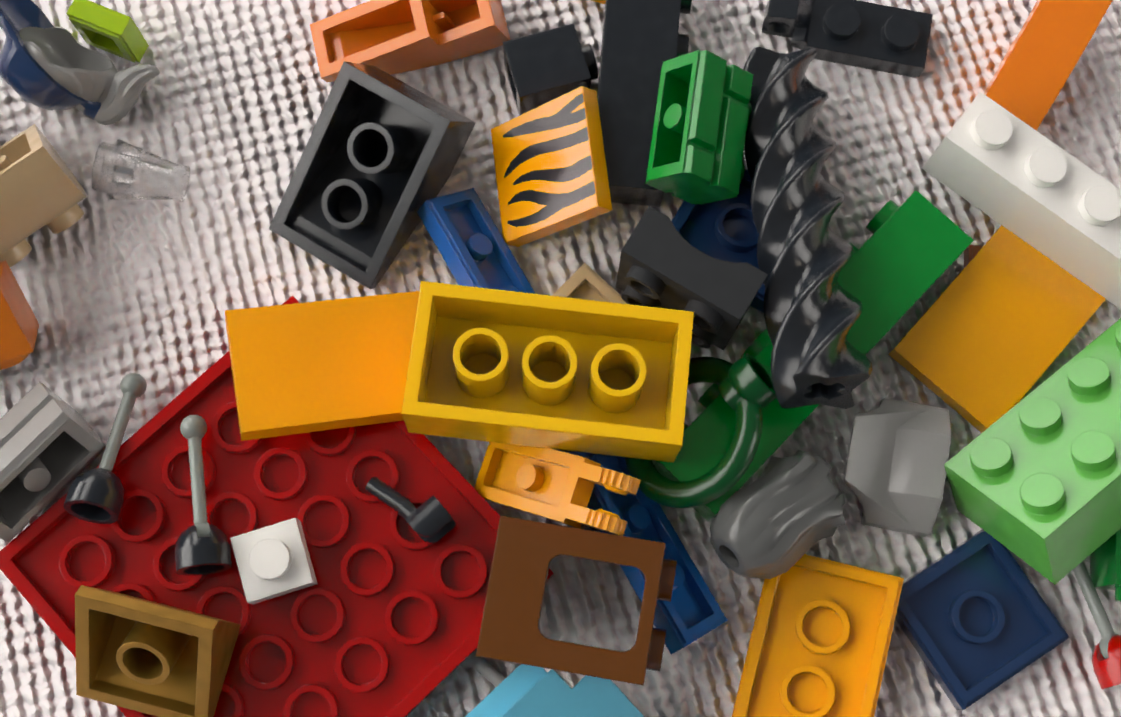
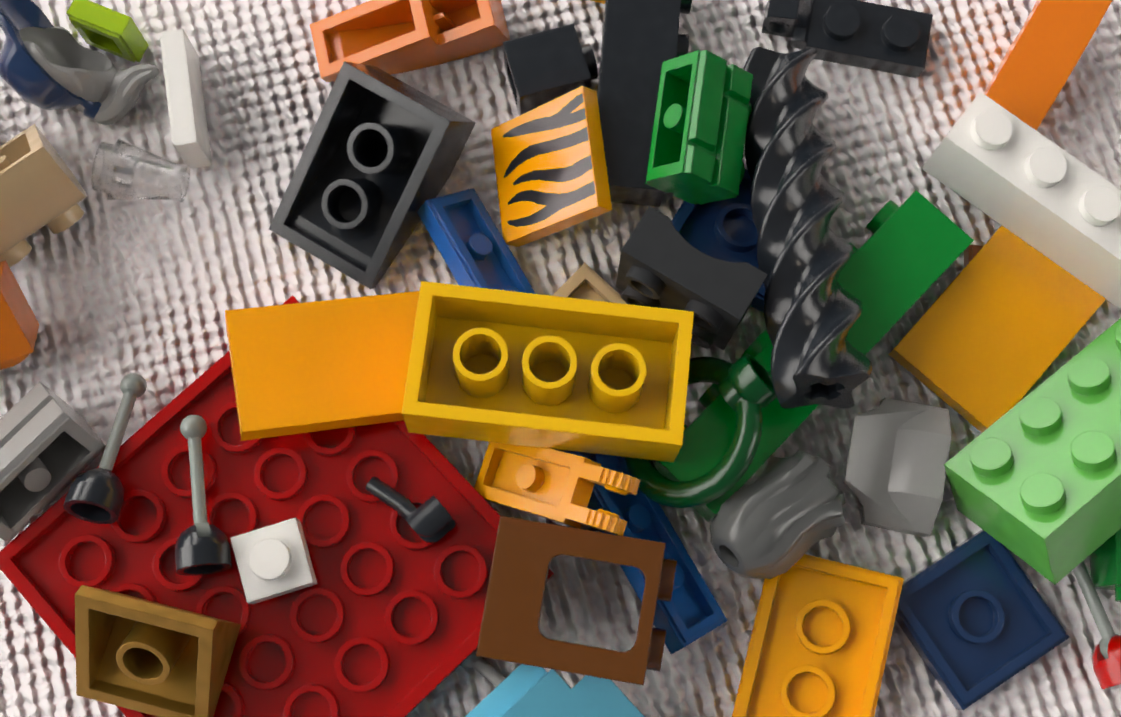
none -> white tile [160,29,212,169]

